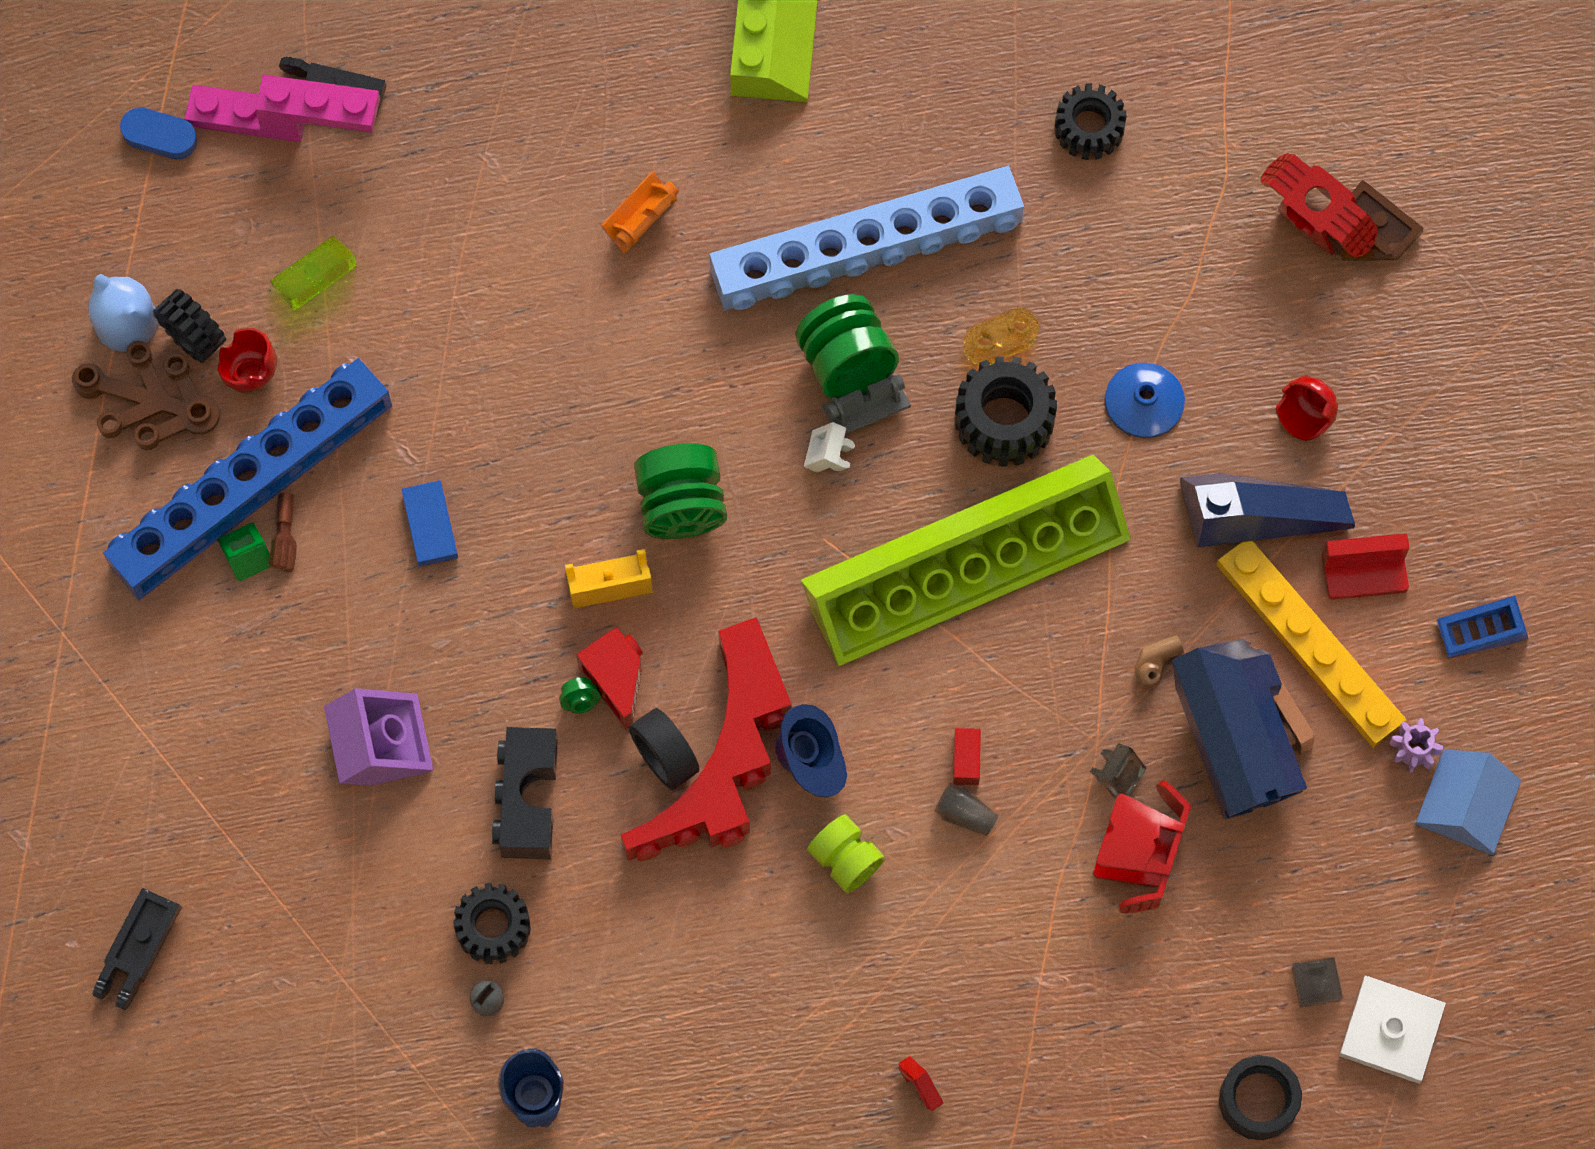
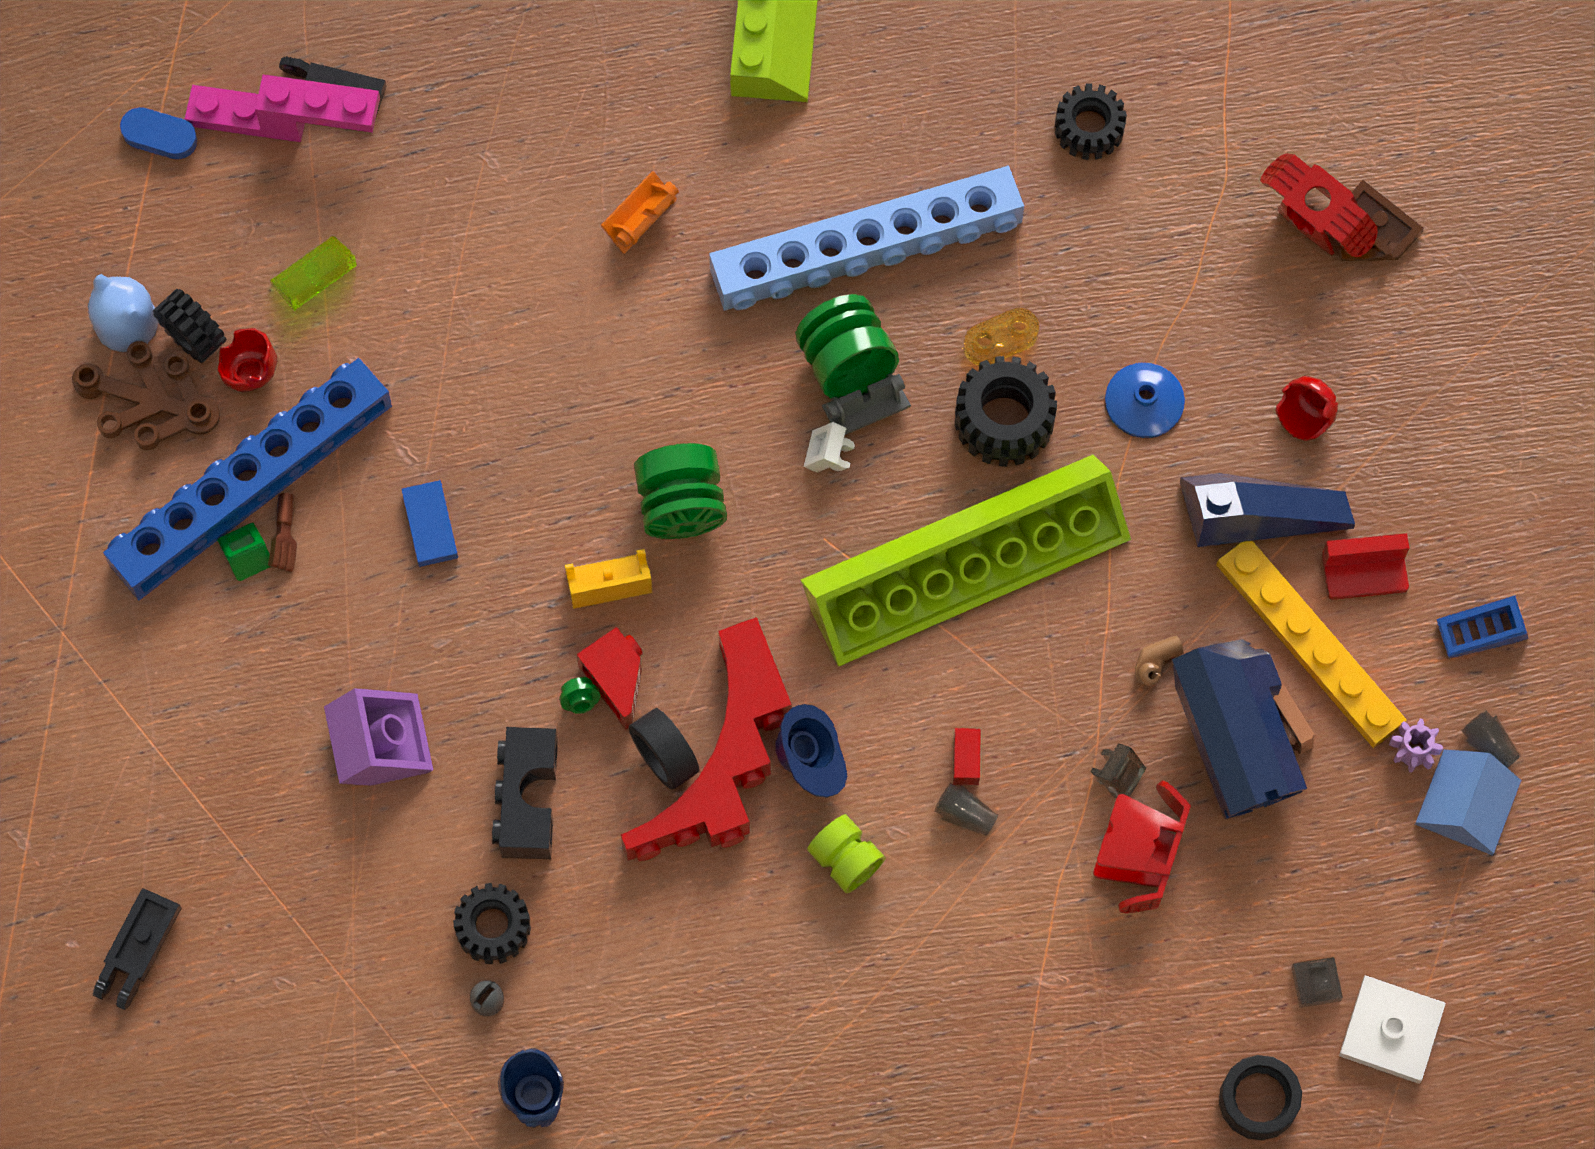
red tile [898,1056,944,1111] -> none
none -> clear smoke cone [1461,709,1521,768]

